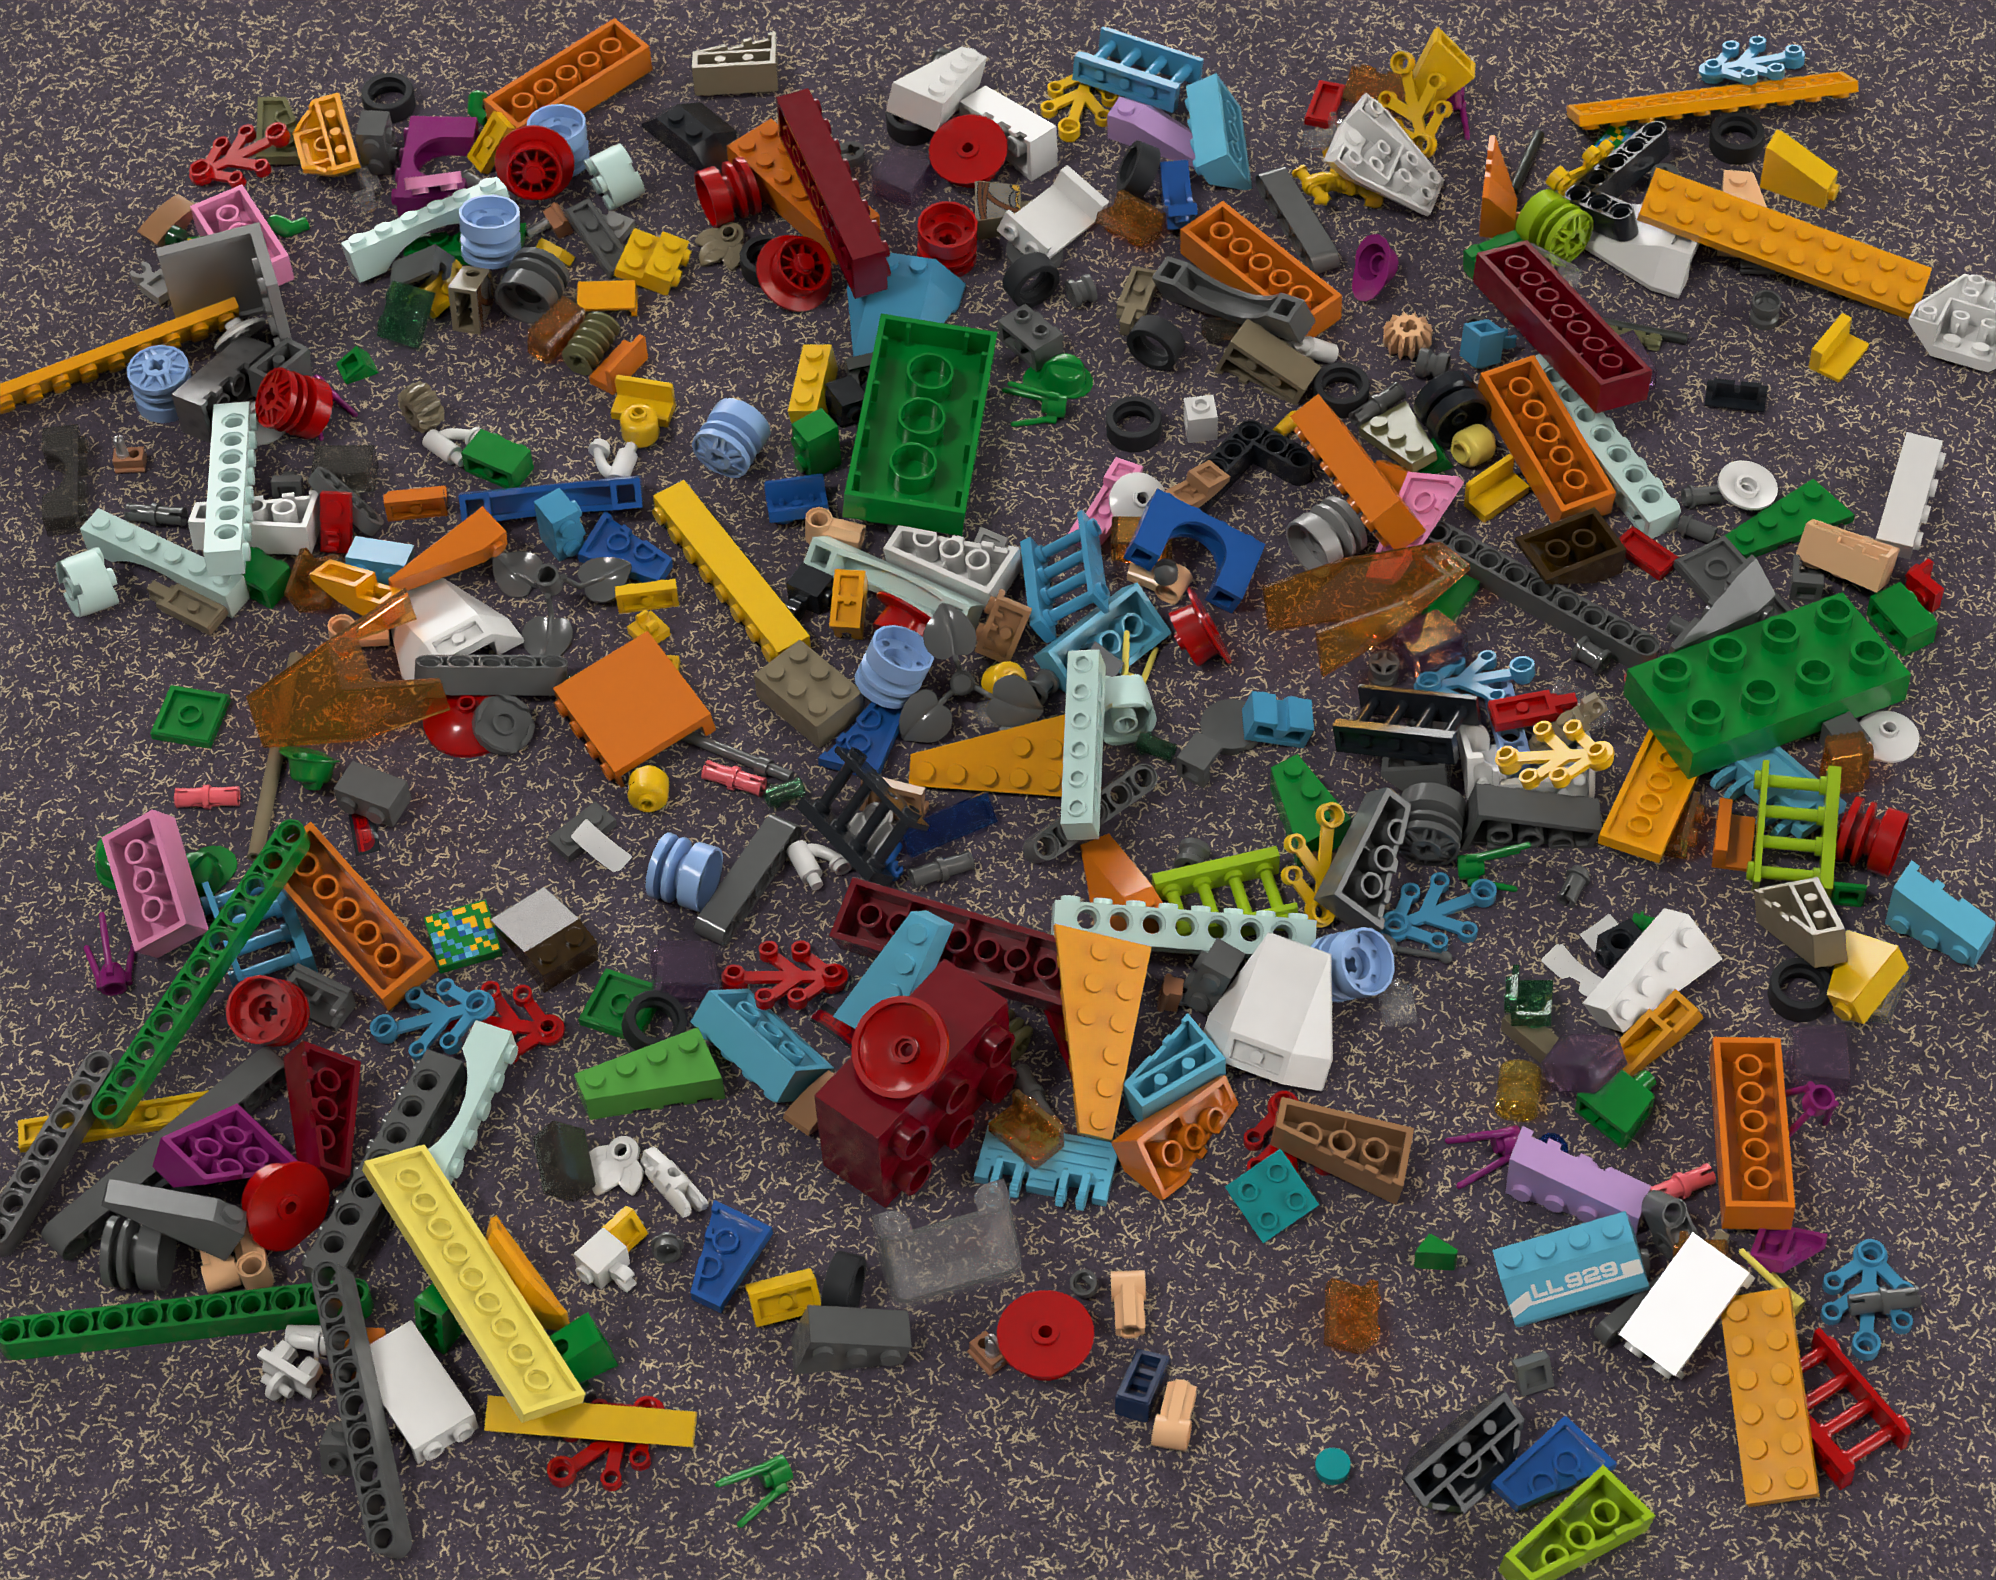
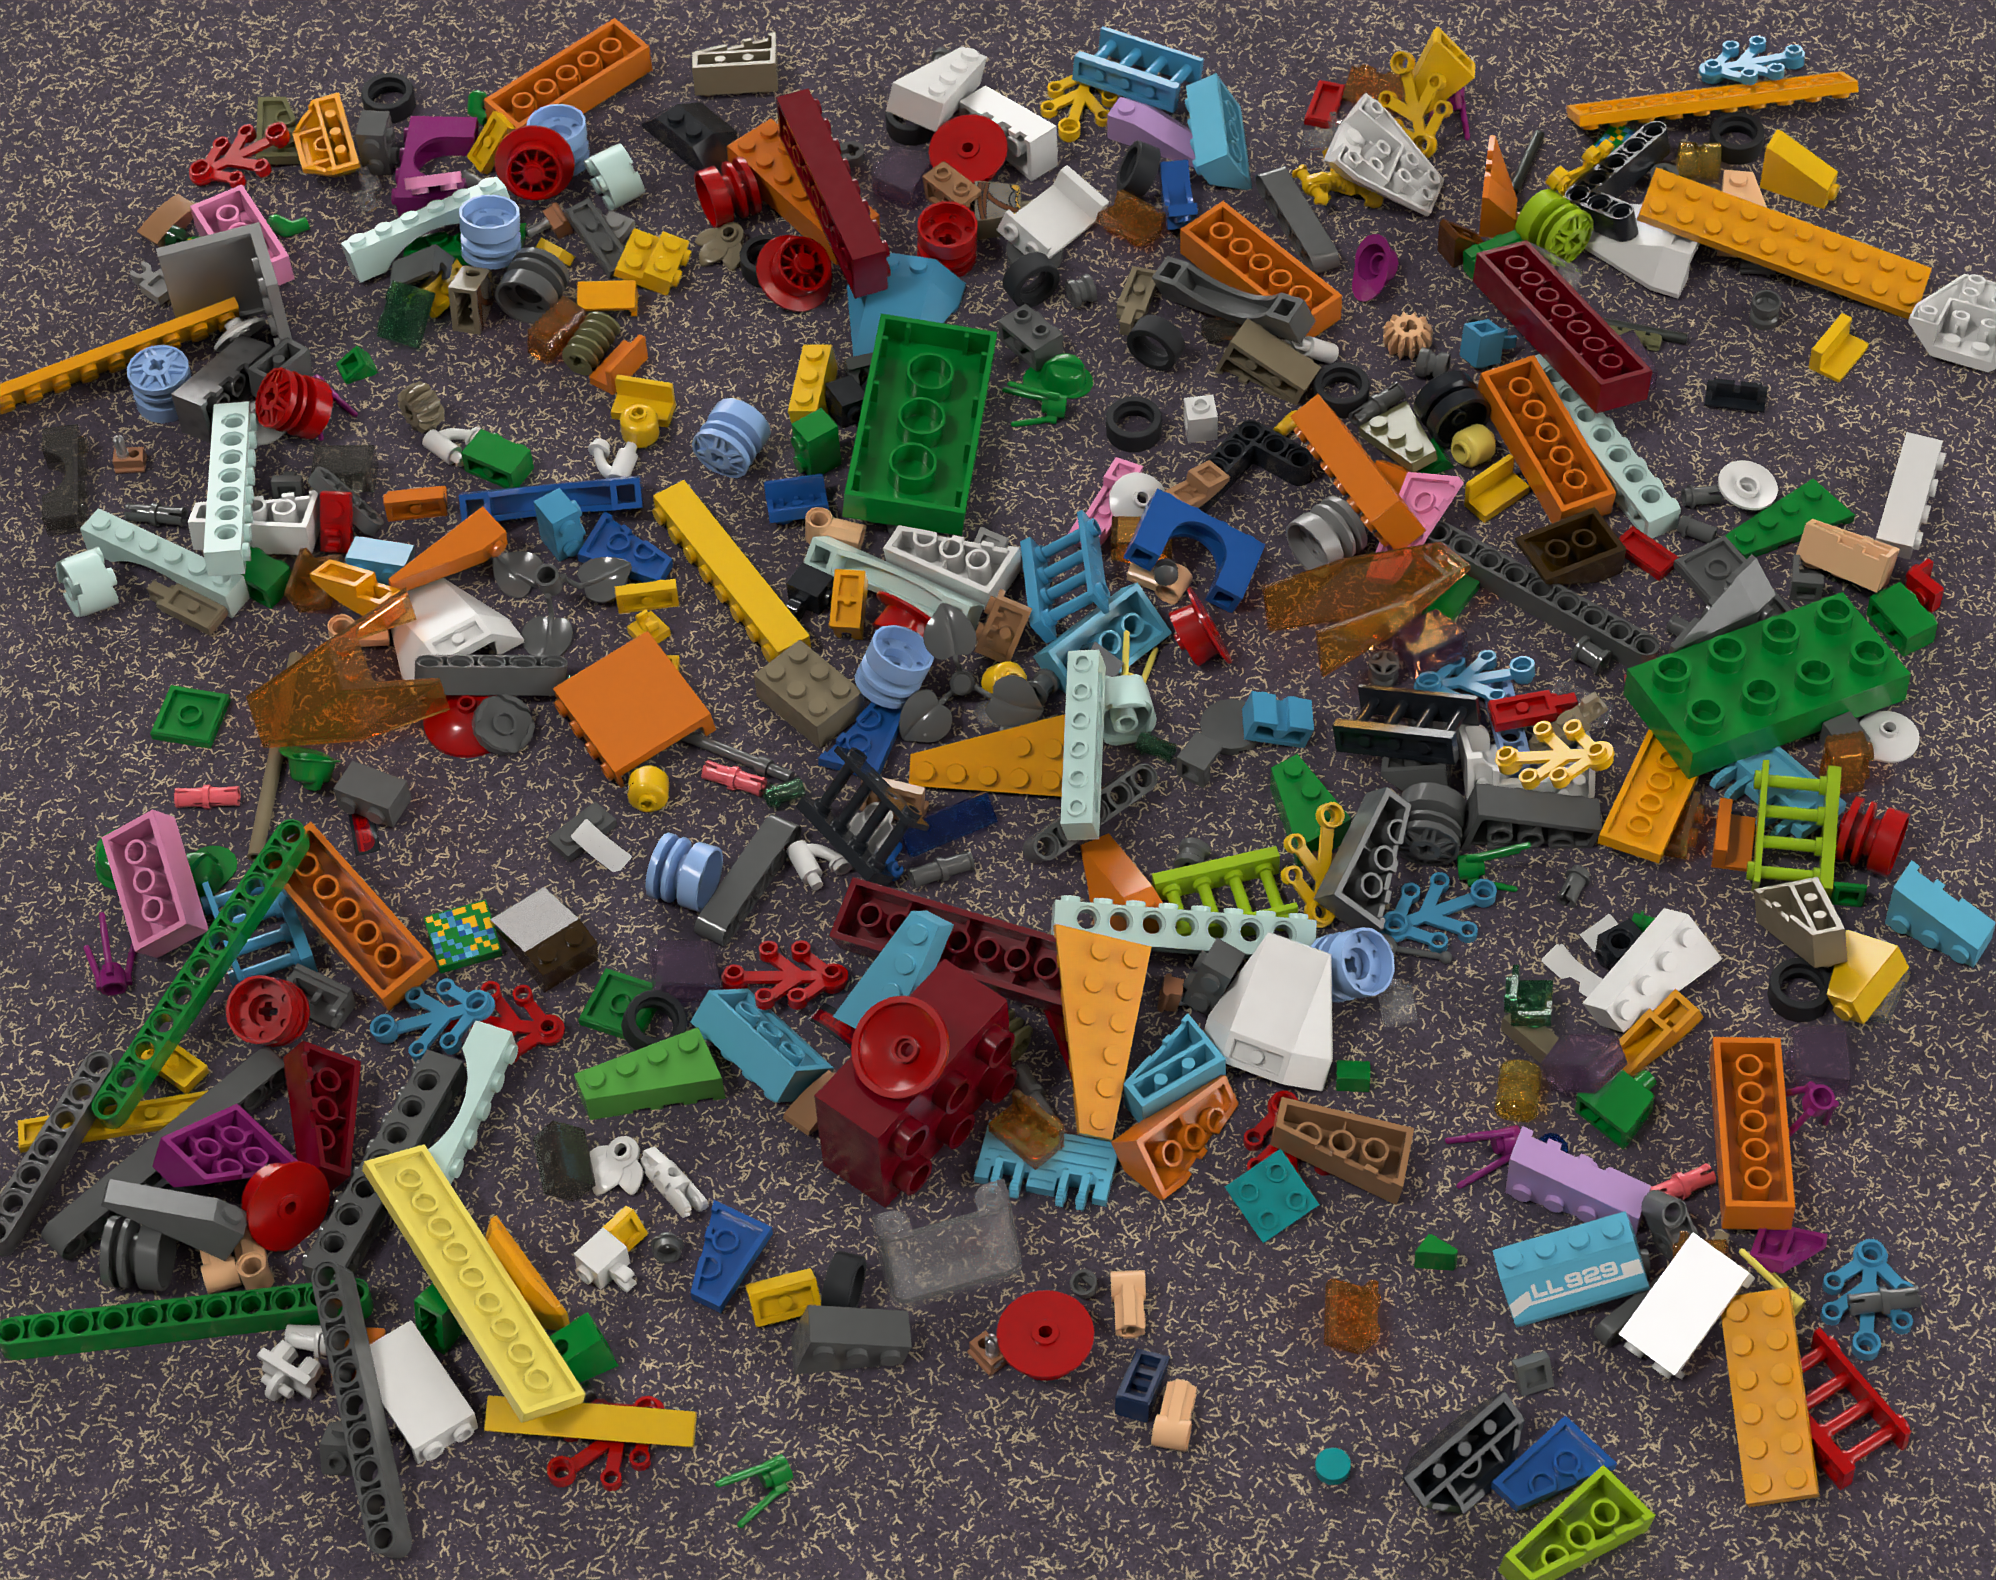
none -> yellow plate [141,1045,210,1094]
none -> medium nougat bracket [923,162,981,210]
none -> green slope [1336,1060,1370,1092]
none -> reddish brown slope [1437,218,1484,268]
none -> clear yellow wheel [1677,142,1721,180]

